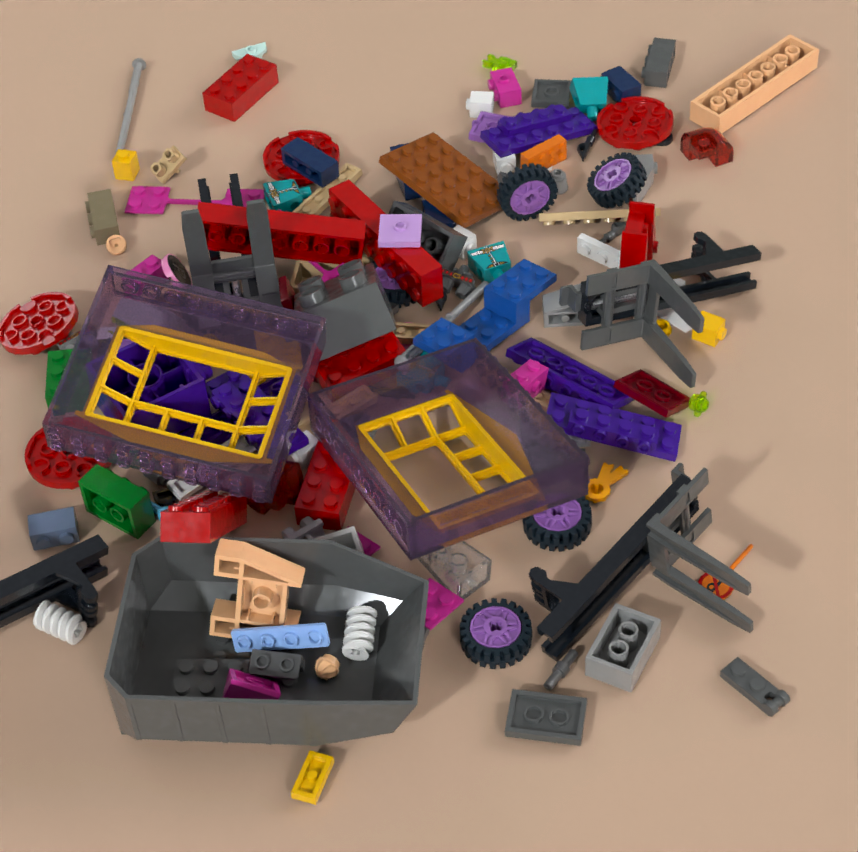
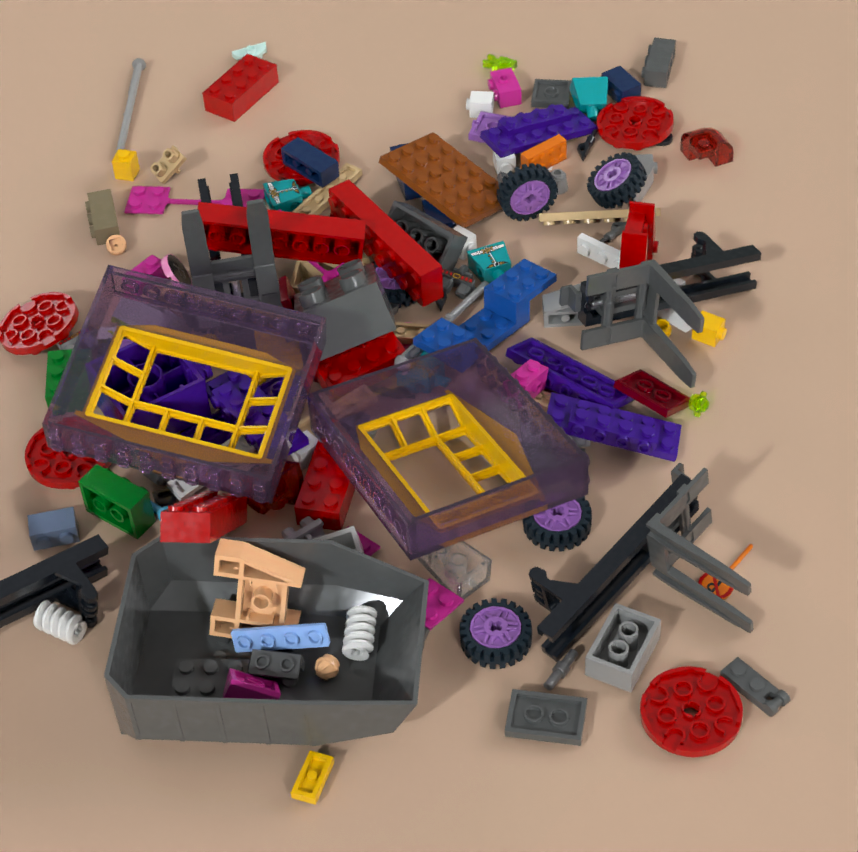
lavender plate [378,214,422,248] -> none
light orange piece [582,462,629,503] -> none
light nougat brick [689,34,819,136] -> none
none -> red plate [640,666,743,757]

